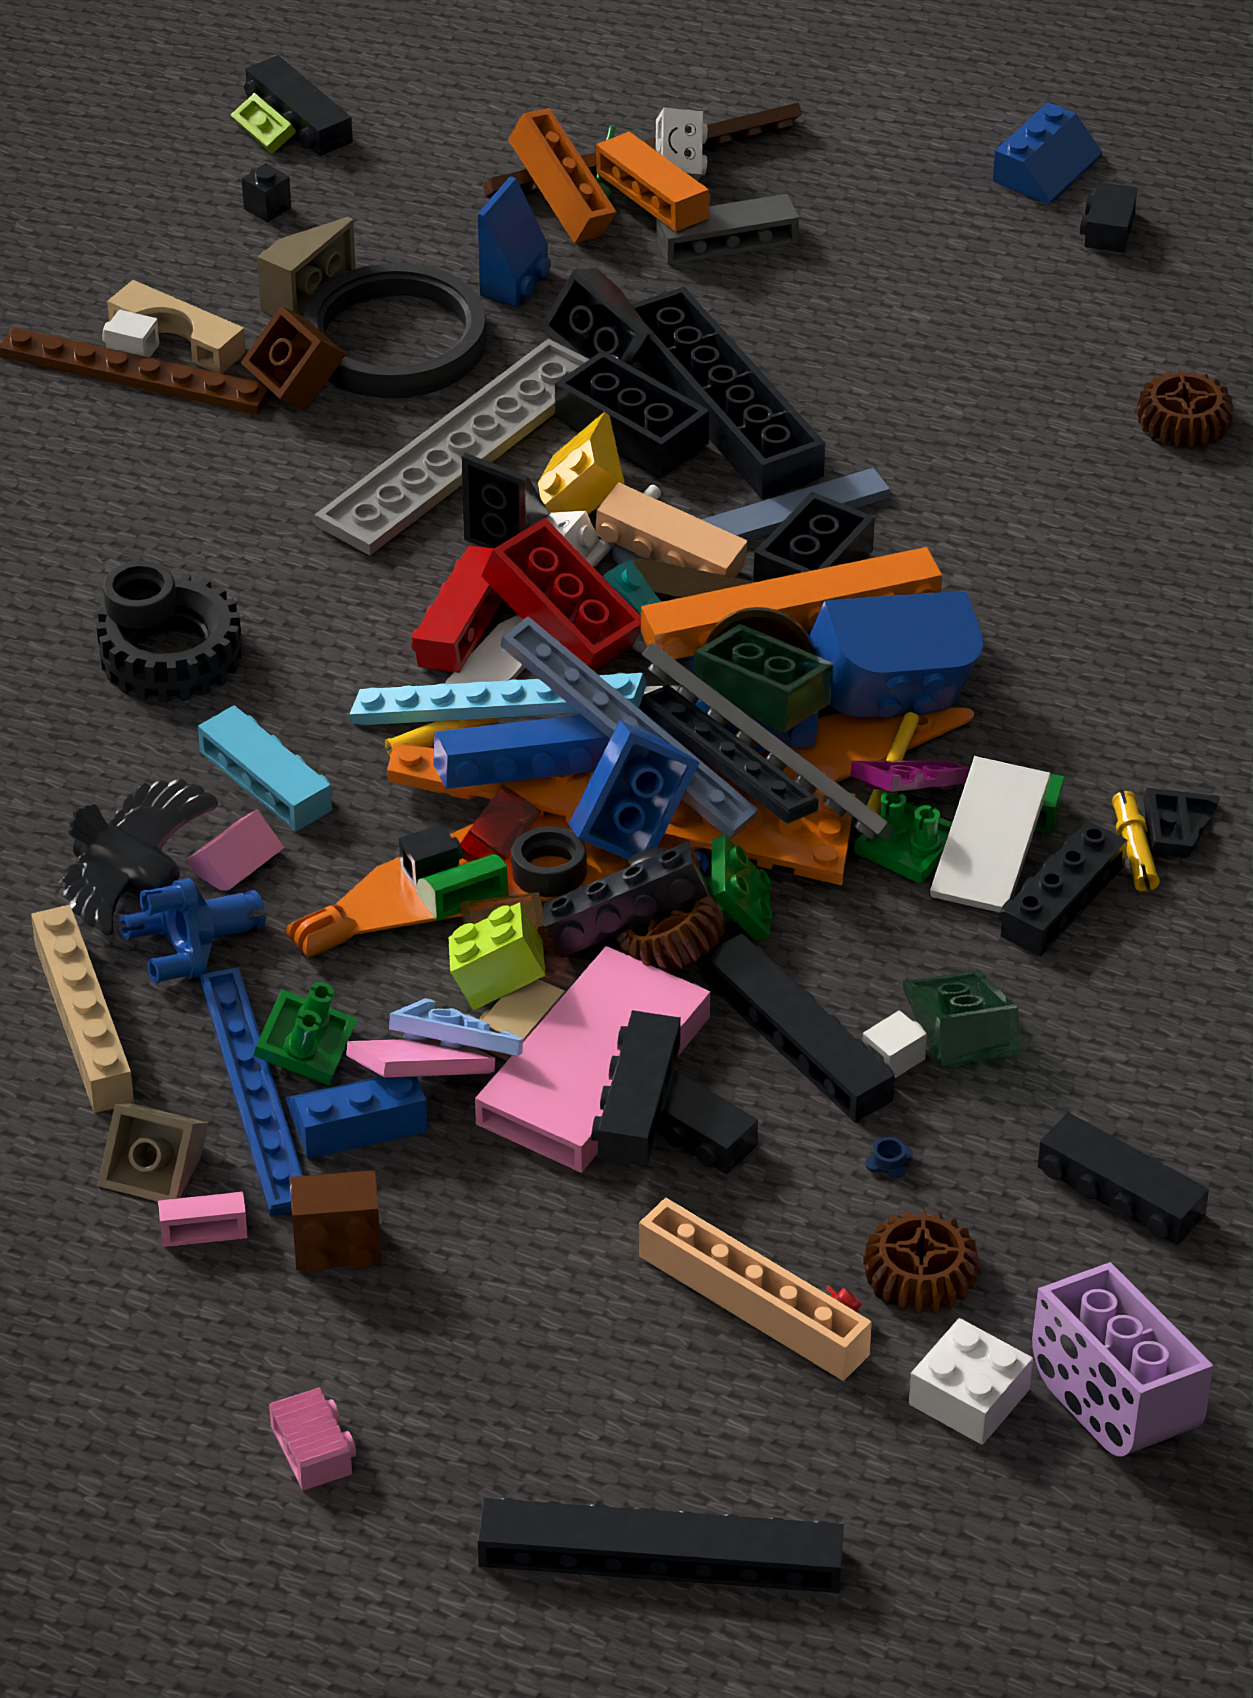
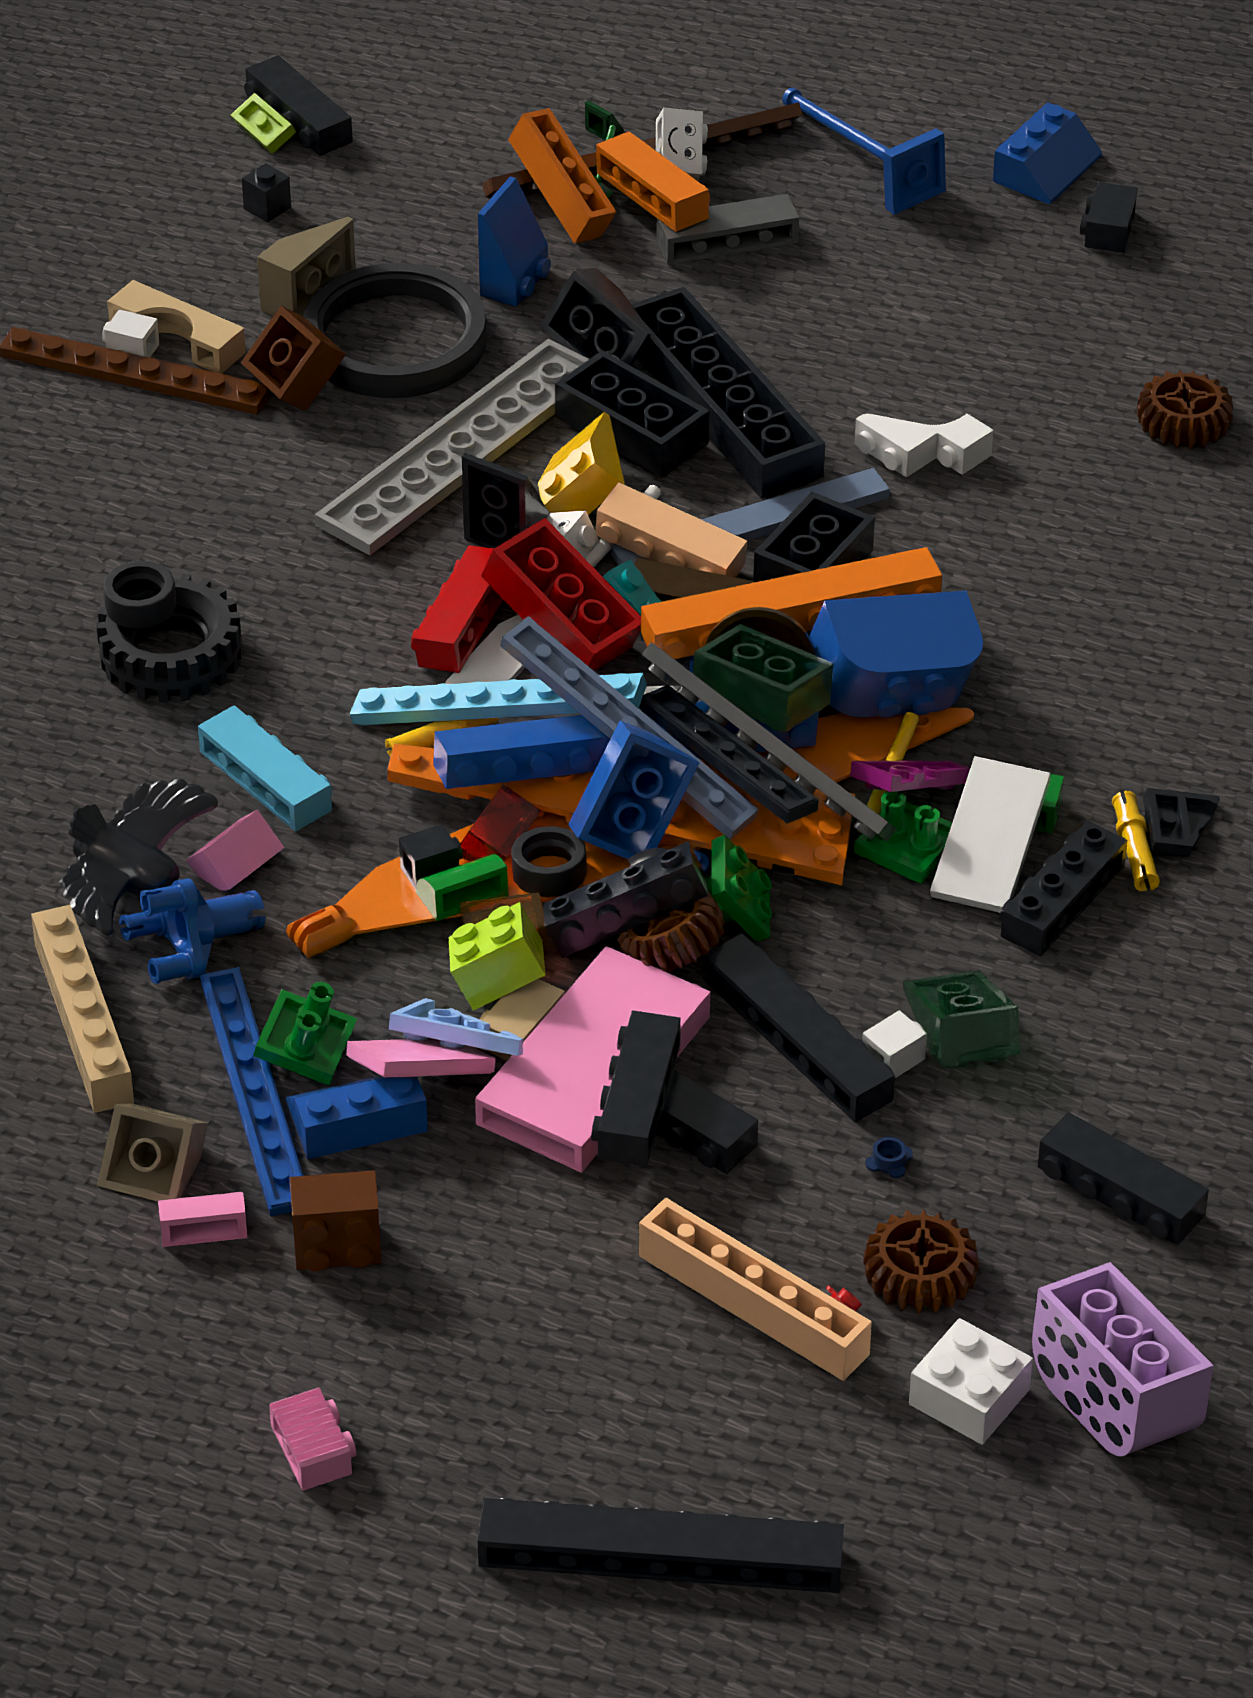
none -> dark green slope [585,101,624,140]
none -> blue tile [782,88,946,215]
none -> white arch [855,414,993,477]

